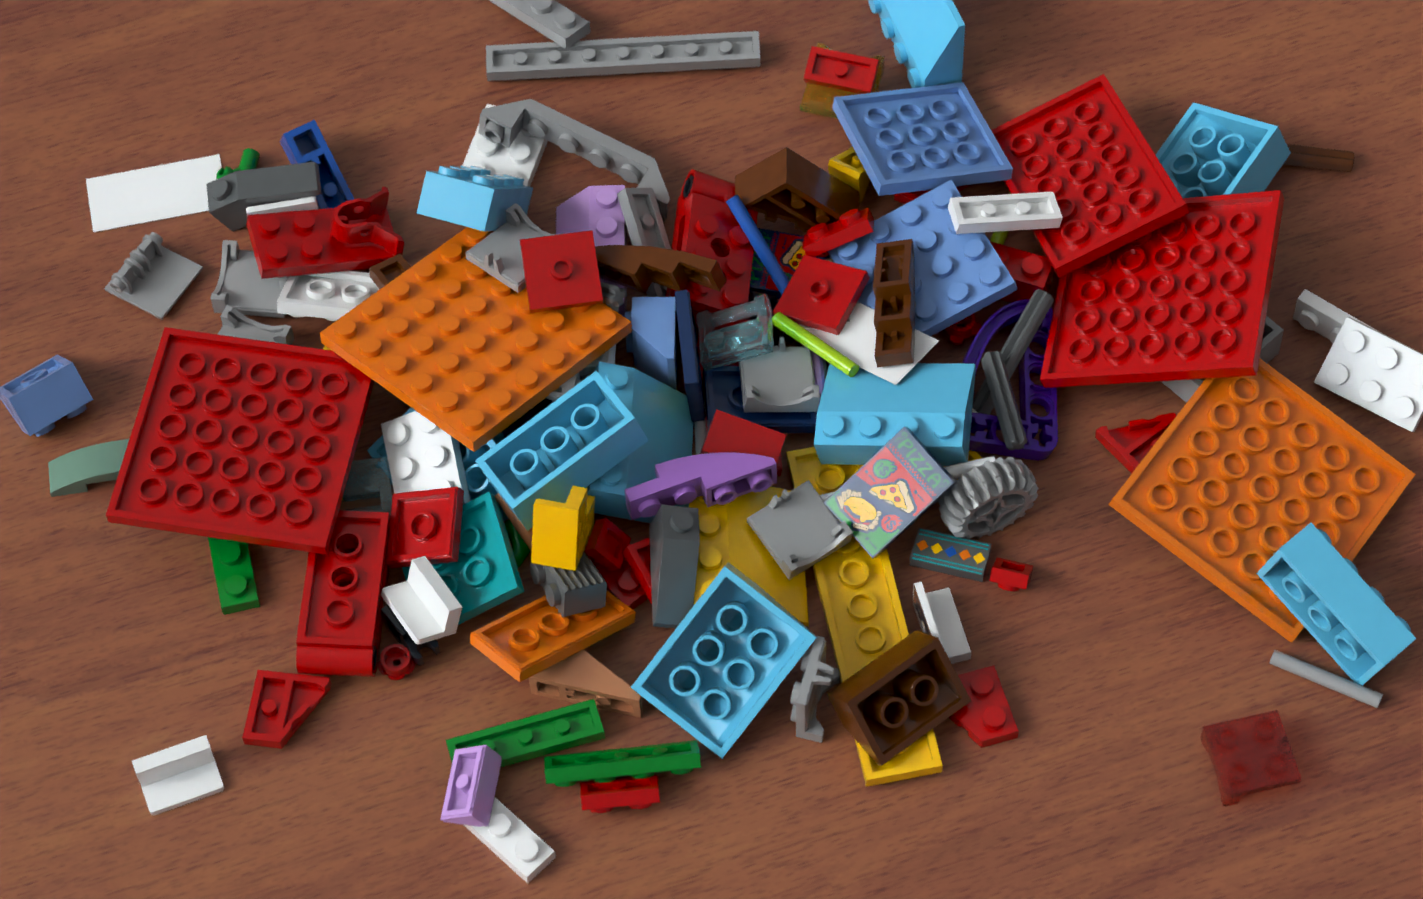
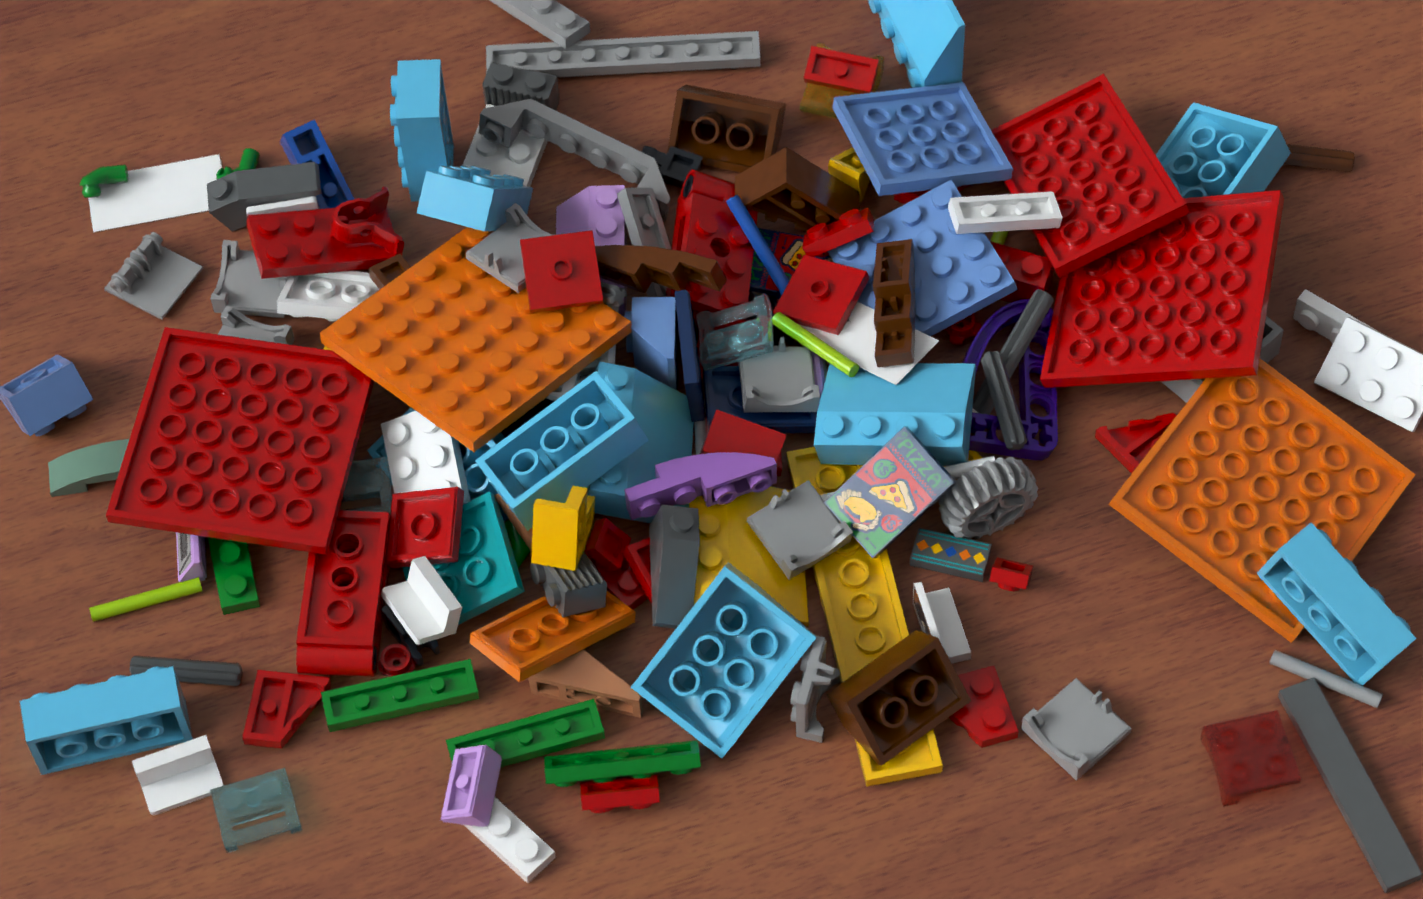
none -> medium azure brick [20,666,193,775]
none -> green arm [80,165,129,198]
none -> lime bar [89,577,203,622]
none -> dark grey axle [130,656,242,686]
none -> lavender slope [176,532,207,582]
none -> clear light blue plate [210,768,303,853]
none -> green plate [321,659,479,732]
none -> medium azure brick [390,59,454,201]
none -> dark grey brick [482,62,560,110]
none -> black plate [641,146,703,189]
none -> reddish brown slope [667,85,786,172]
none -> light grey piece [1021,678,1132,781]
none -> dark grey tile [1278,677,1423,894]

